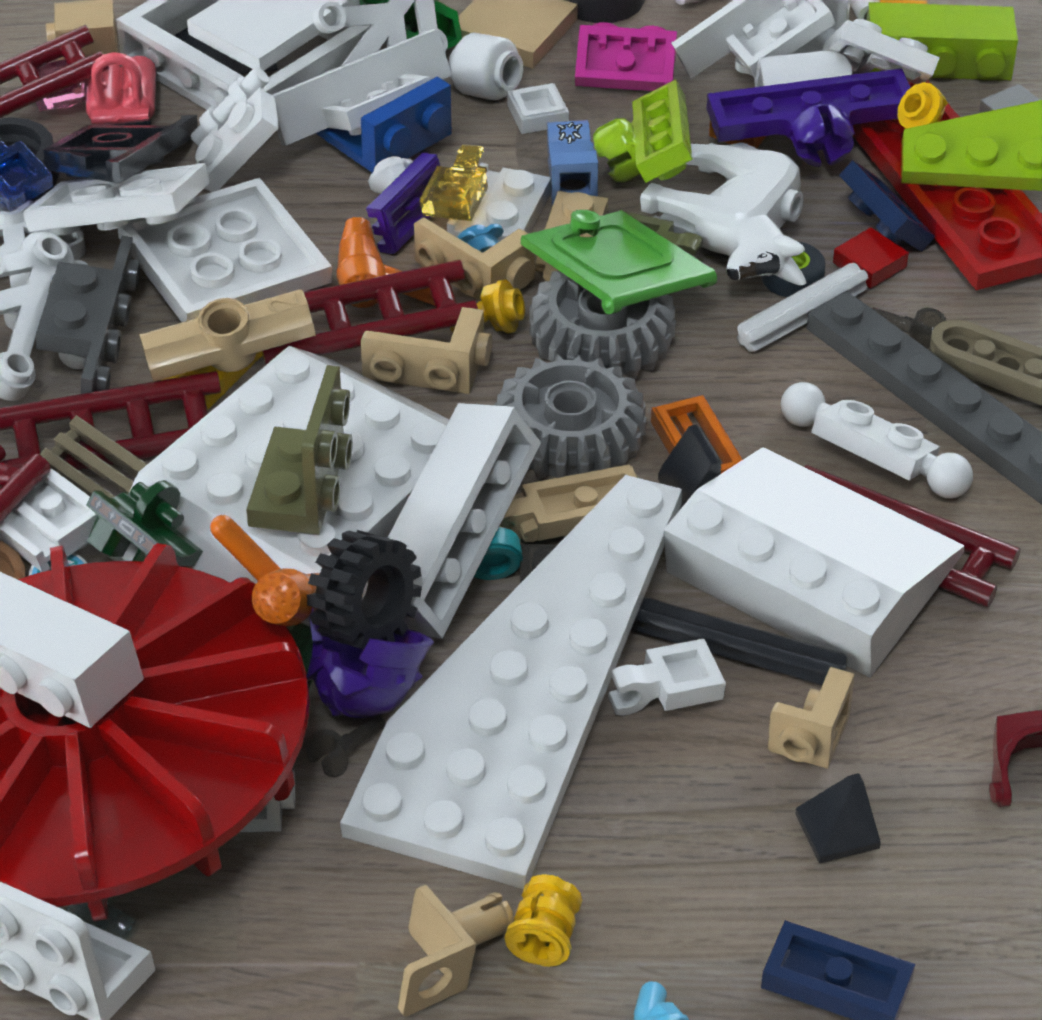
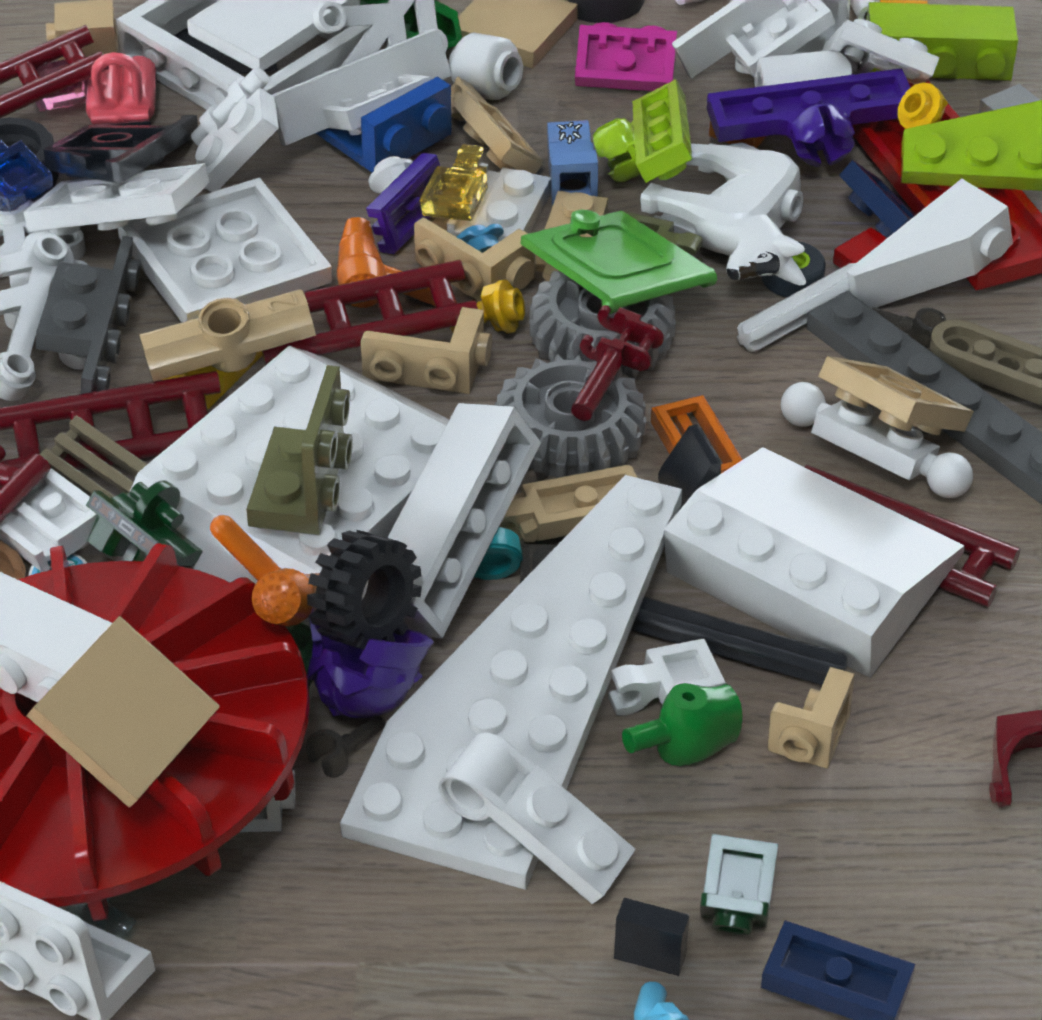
tan bracket [398,885,514,1017] -> none
yellow bush [504,874,582,967] -> none
white tile [507,83,569,134] -> none
black slope [795,773,881,863] -> none
none -> tan tile [26,616,220,808]
none -> white plate [439,732,636,904]
none -> tan hinge [451,77,543,174]
none -> dark red piece [571,305,664,421]
none -> black tile [614,898,690,976]
none -> green piece [622,683,743,766]
none -> bracket [700,834,778,934]
none -> tan plate [818,356,974,435]
none -> white slope [846,179,1013,309]

